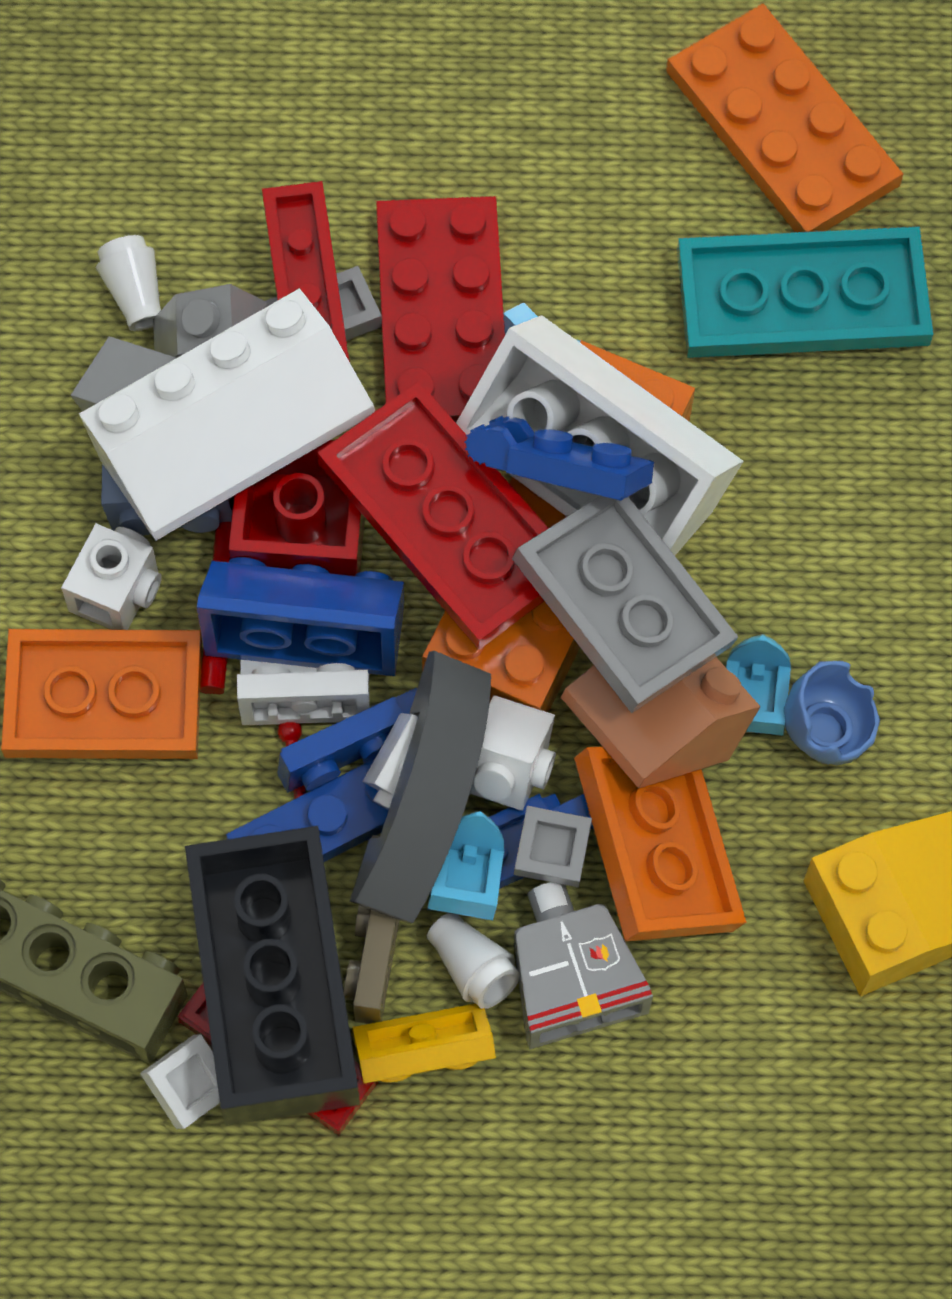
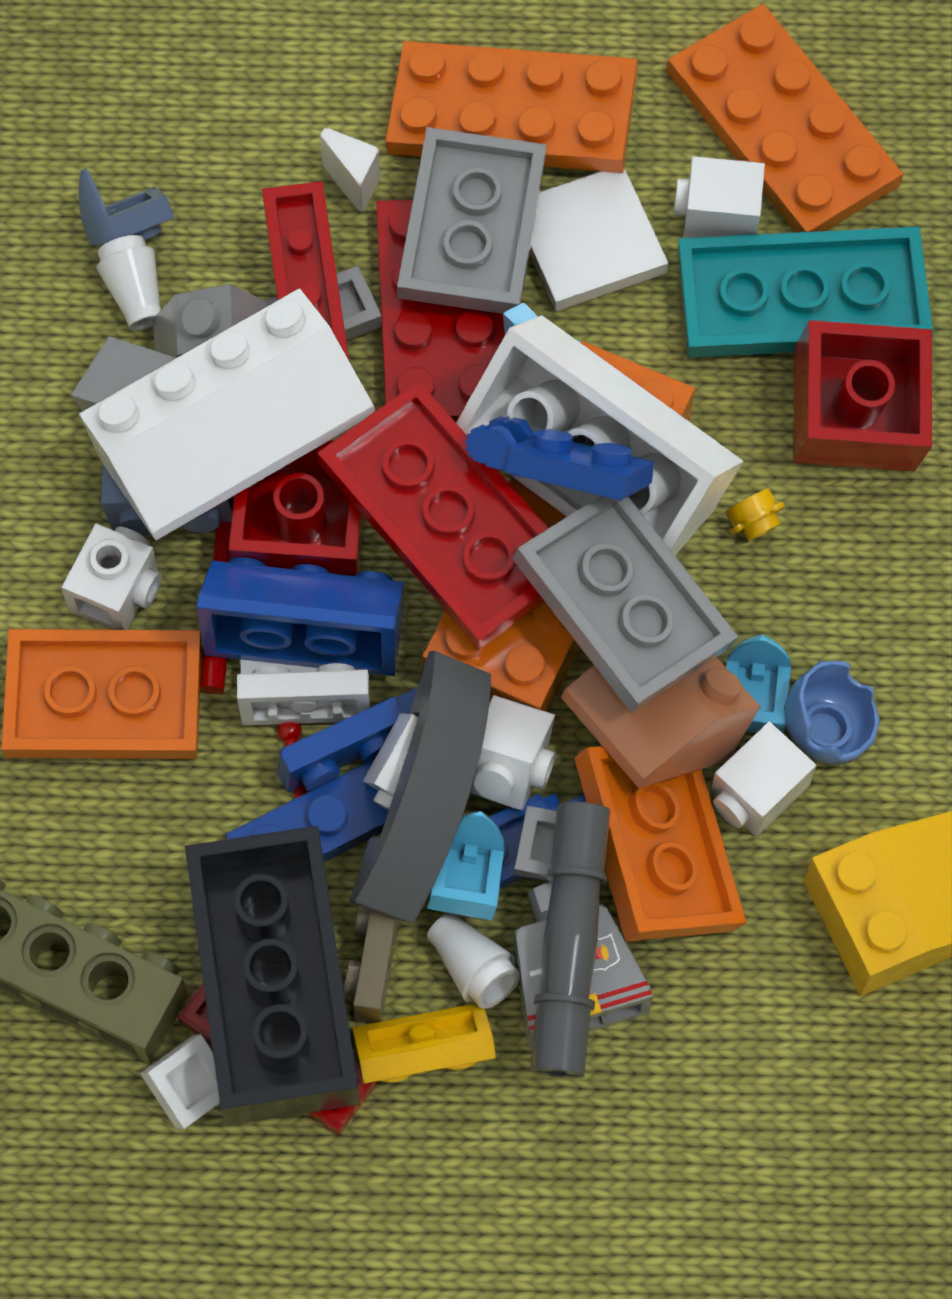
none -> sand blue plate [79,168,175,245]
none -> white slope [320,128,380,212]
none -> orange plate [385,41,638,173]
none -> light grey plate [397,127,547,314]
none -> white tile [529,168,669,312]
none -> dark grey piece [530,802,610,1079]
none -> white brick [674,156,765,238]
none -> white brick [710,721,817,837]
none -> yellow plate [725,488,785,542]
none -> red brick [793,320,932,472]

